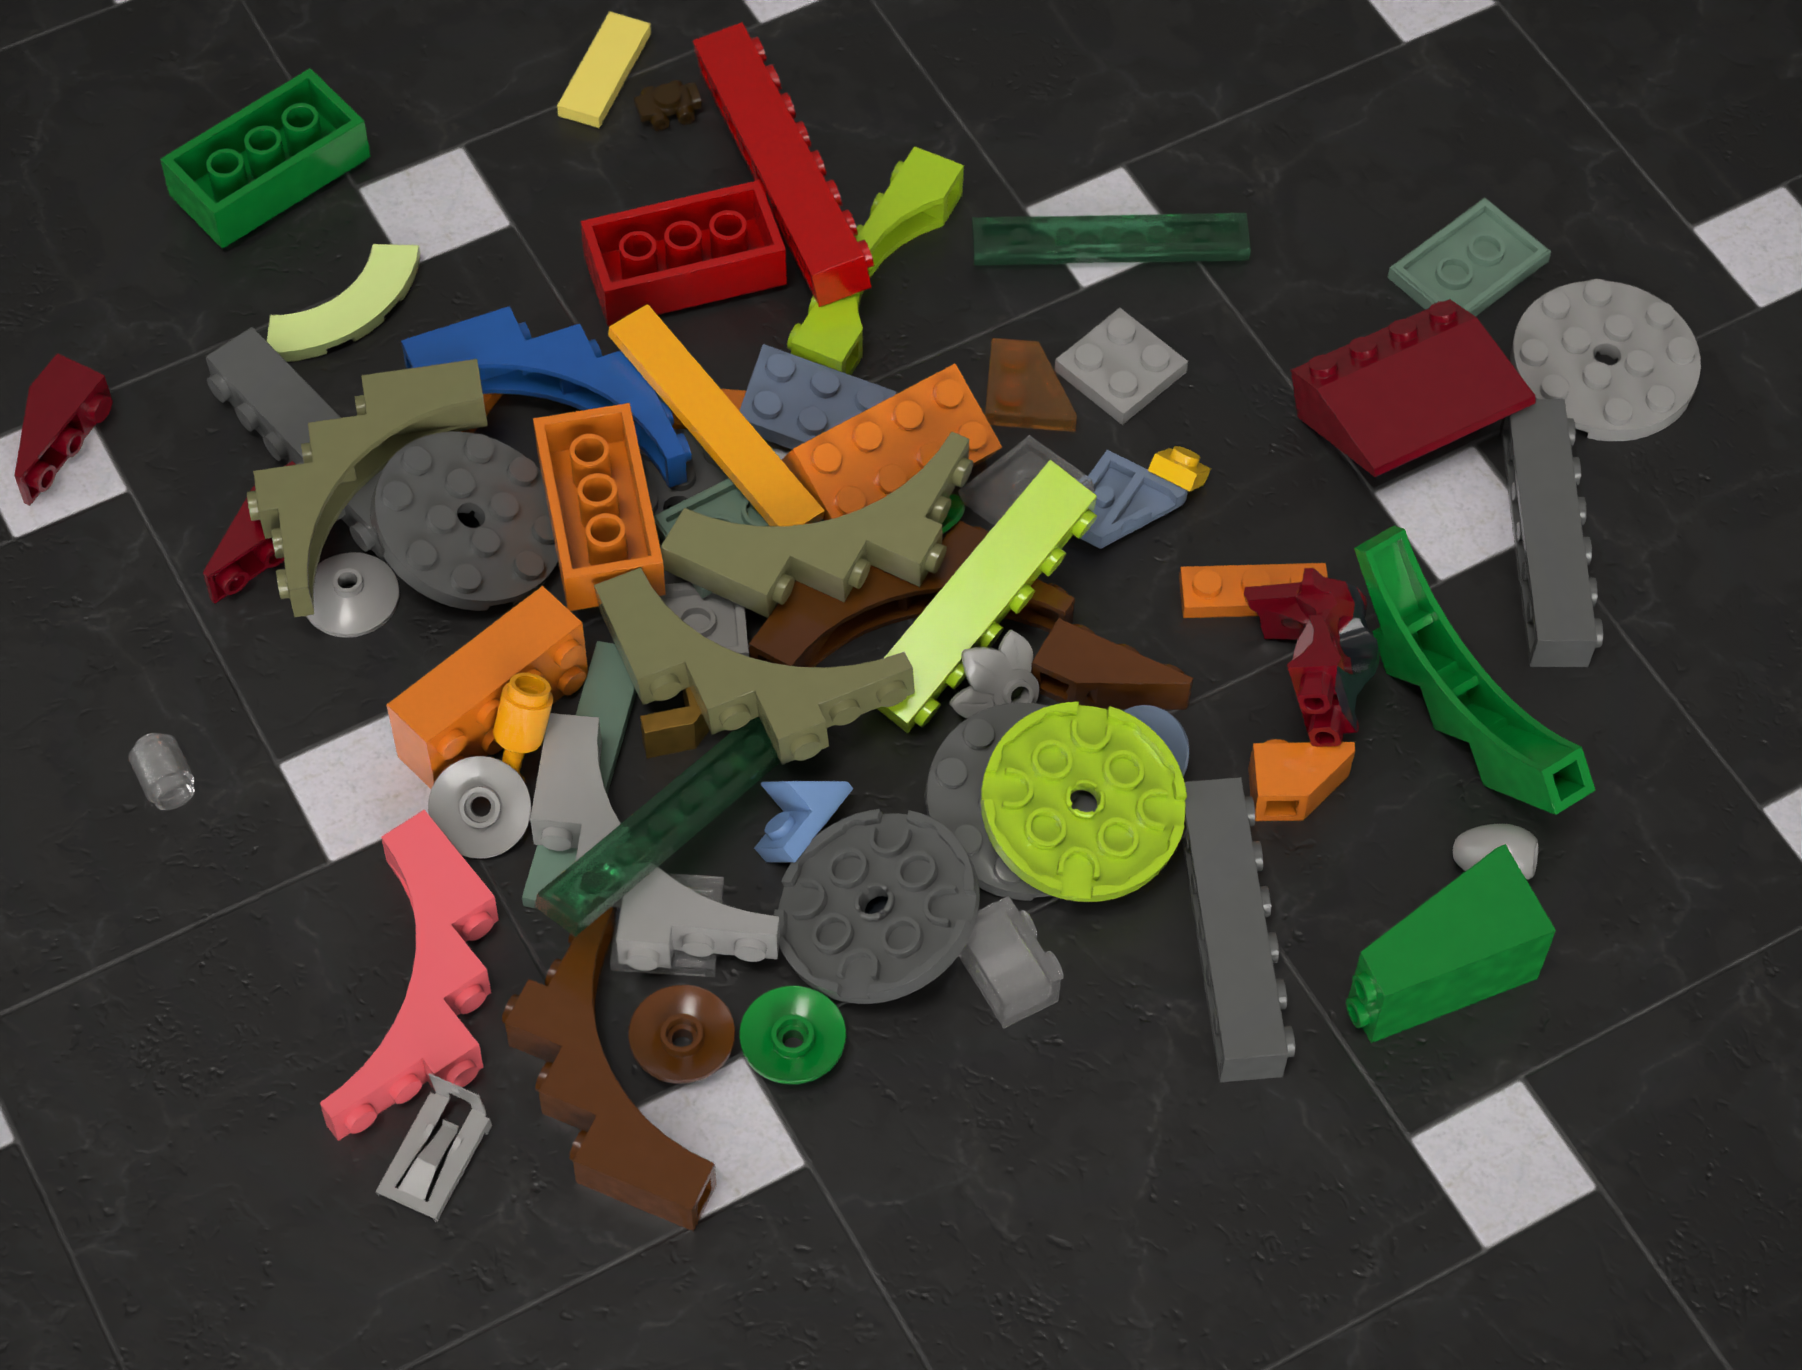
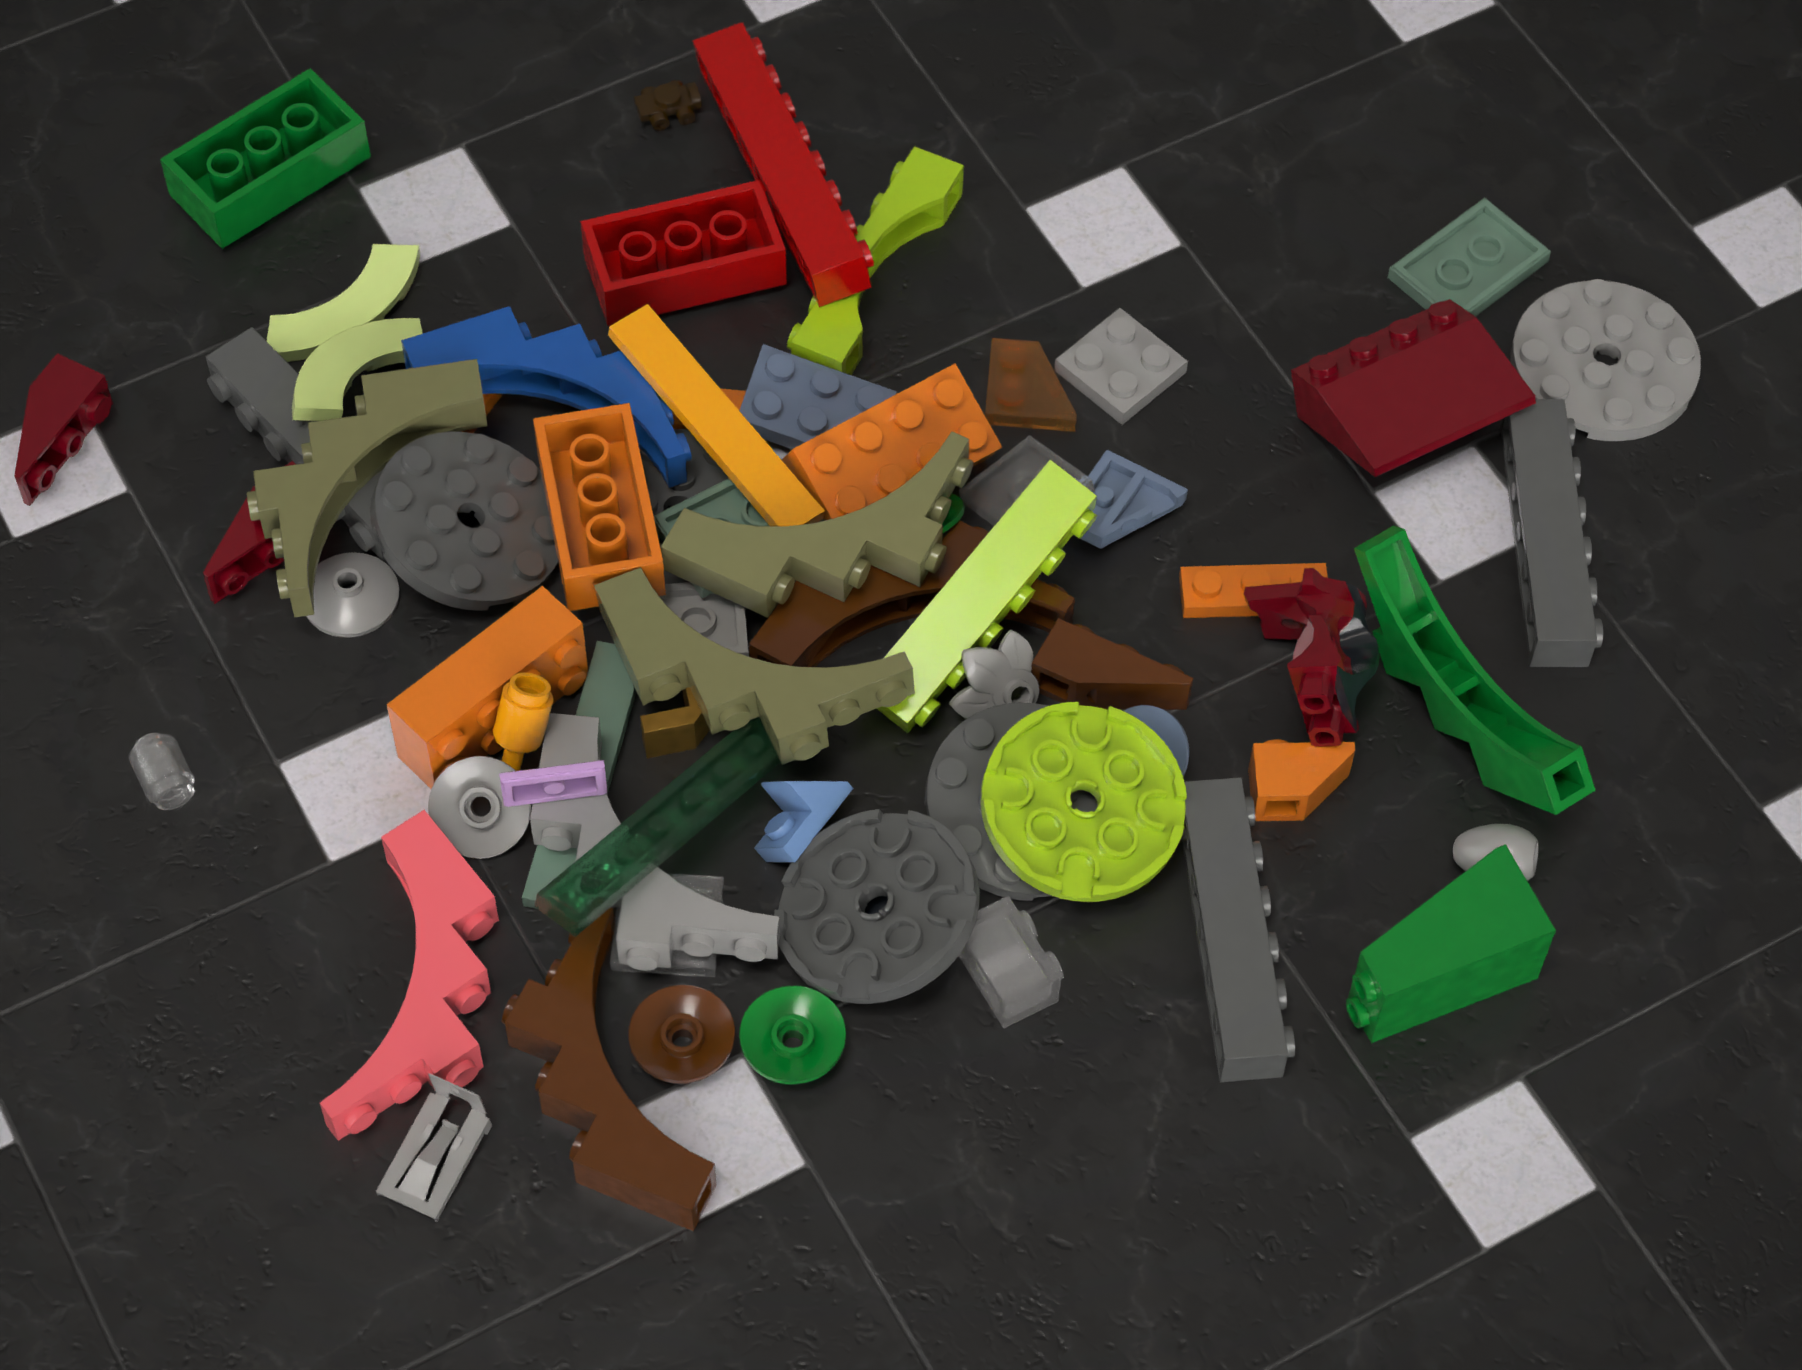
light yellow tile [557,12,651,128] -> none
clear green plate [972,213,1251,265] -> none
yellow plate [1148,446,1211,491] -> none
none -> yellowish green tile [292,318,423,421]
none -> lavender slope [499,760,607,807]

